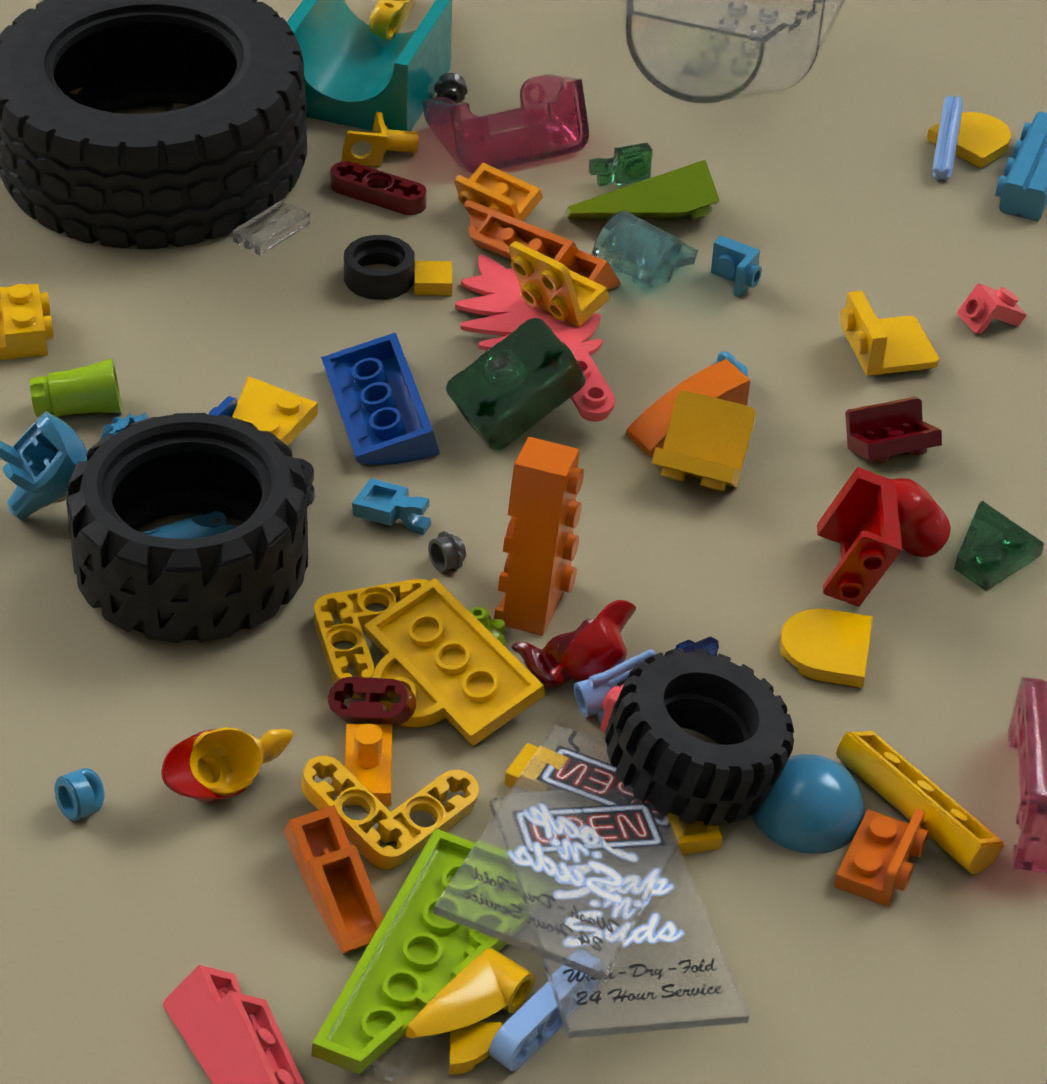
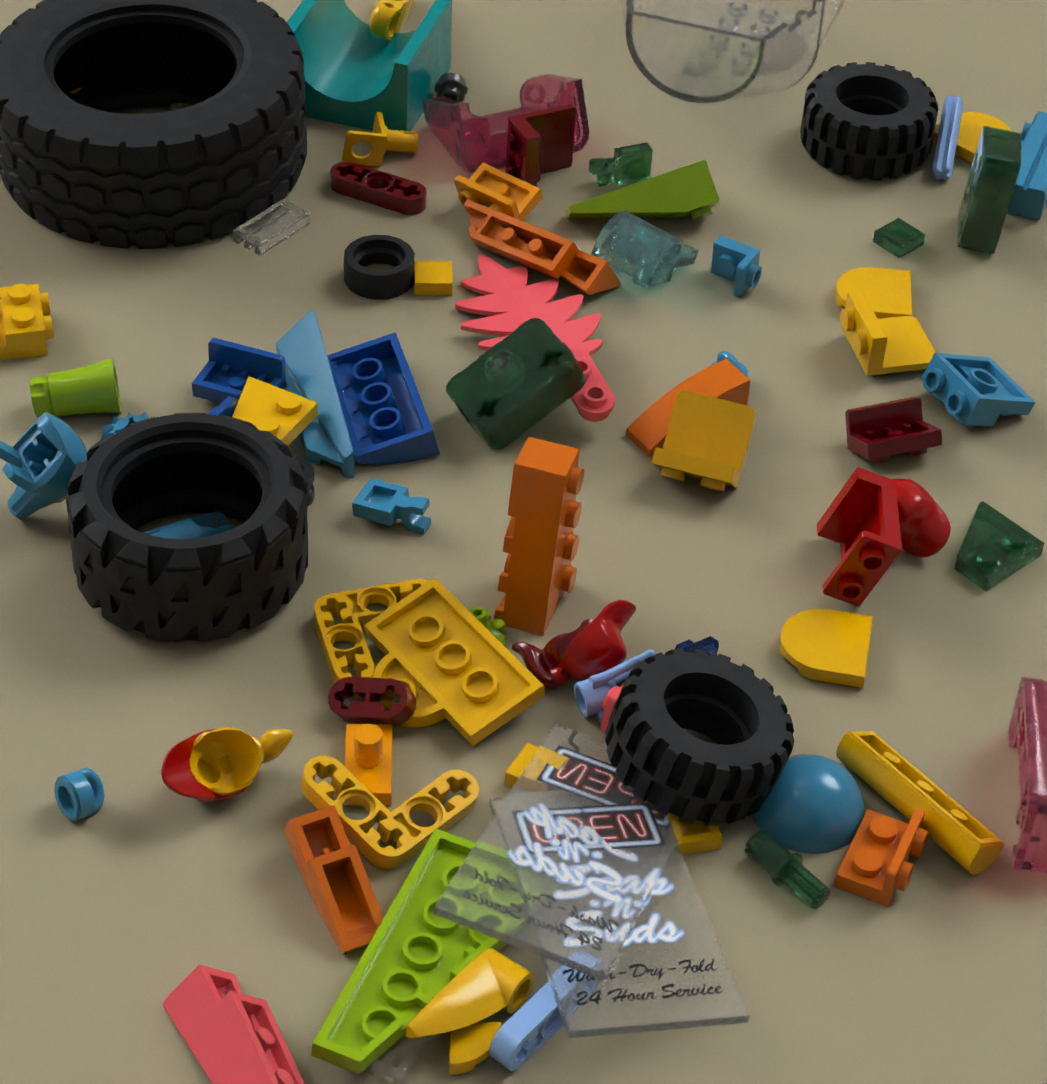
dark grey plate [428,531,466,572] -> none
yellow bracket [508,241,610,327] -> none
coral bracket [957,283,1027,335] -> none
none -> blue bracket [192,338,286,403]
none -> dark azure wedge [276,310,354,478]
none -> dark red bracket [505,104,576,187]
none -> clear green axle [744,830,831,909]
none -> black tyre [800,62,938,180]
none -> yellow tile [835,267,912,319]
none -> clear green tile [873,218,926,258]
none -> dark azure plate [921,353,1036,427]
none -> clear green axle [957,126,1021,254]

